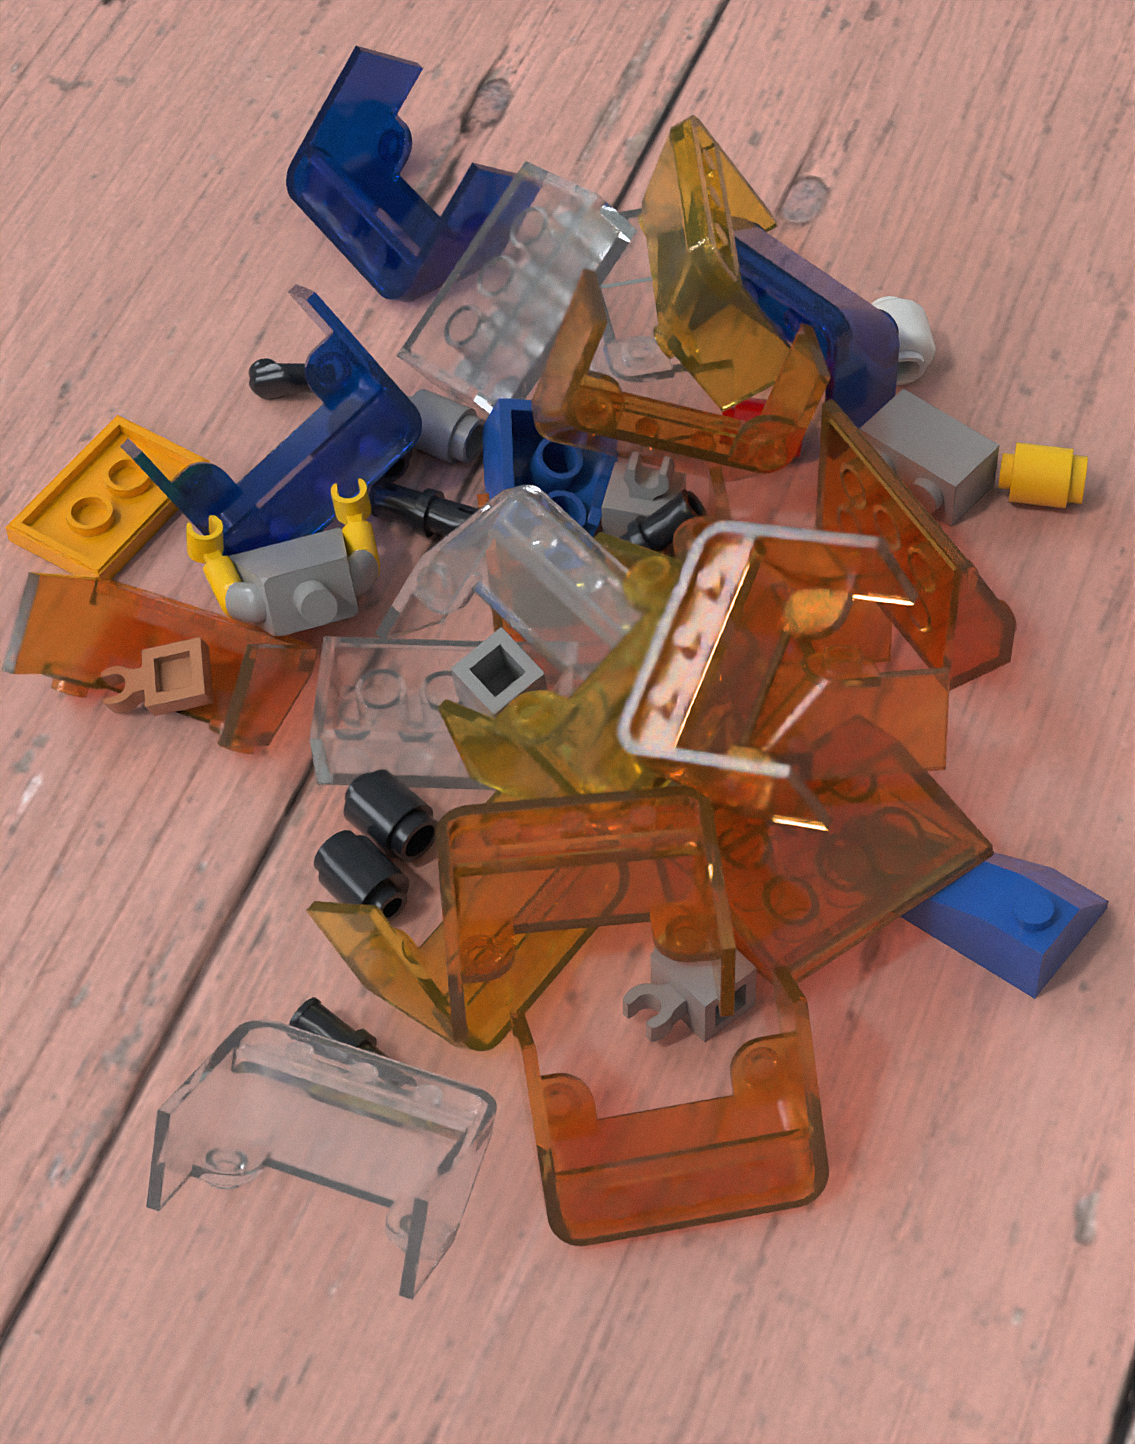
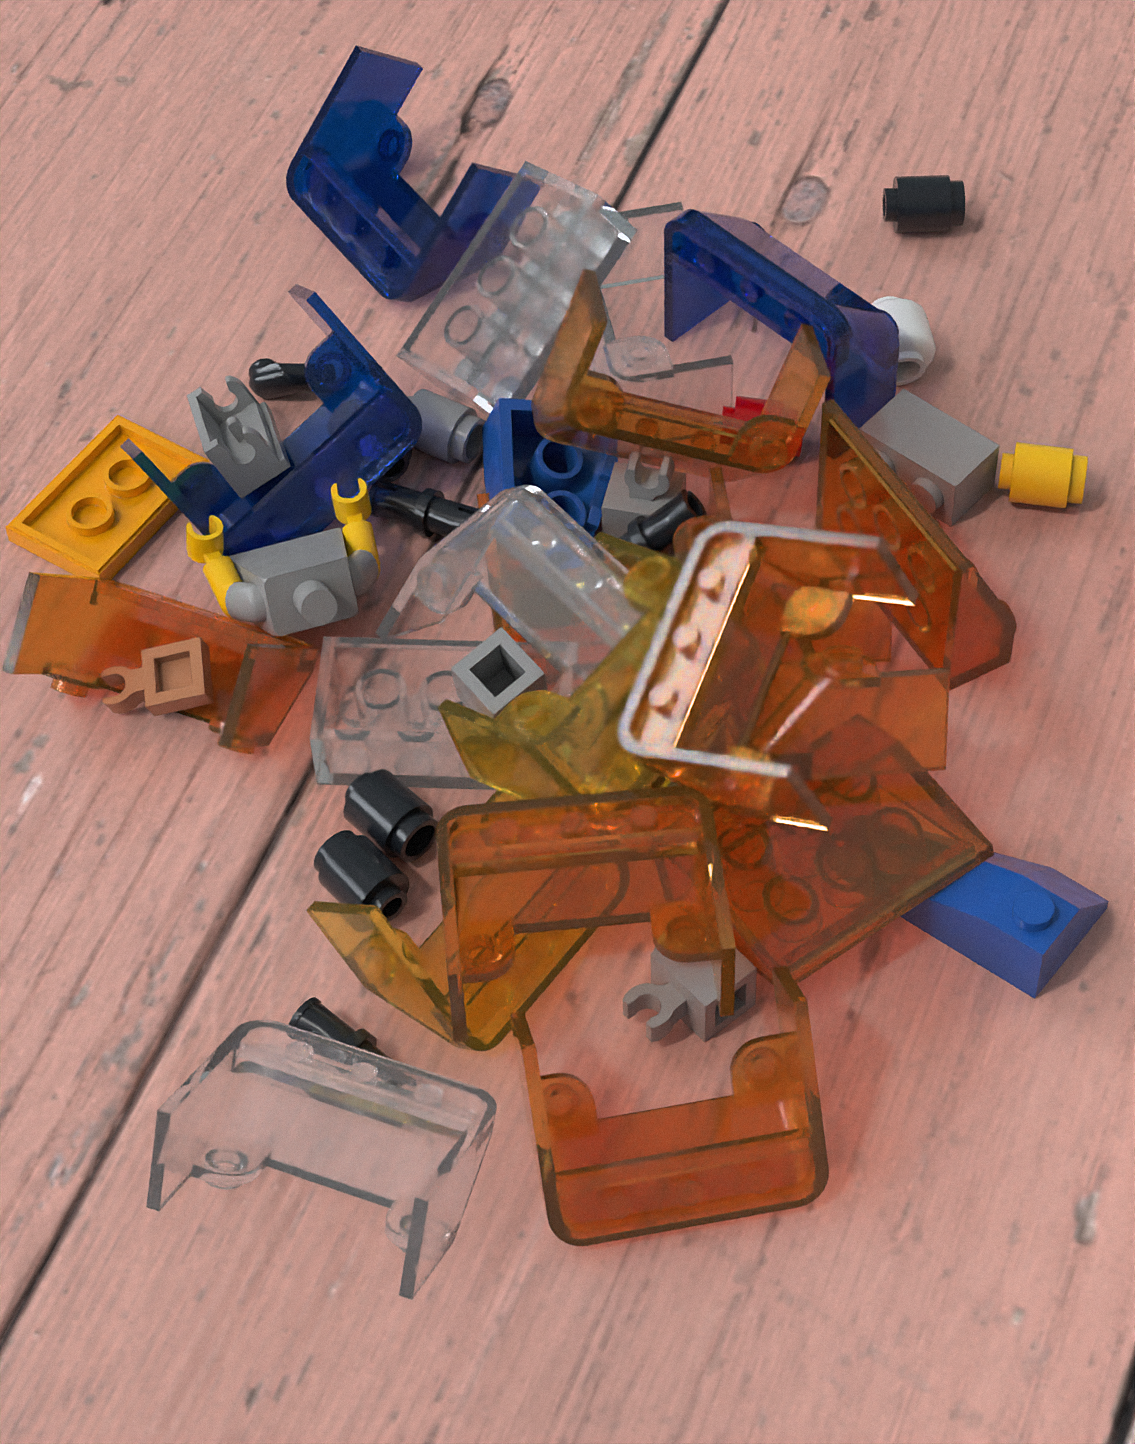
clear yellow windscreen [638,115,805,412] -> none
none -> light grey hinge [187,376,291,499]
none -> black brick [882,175,965,233]

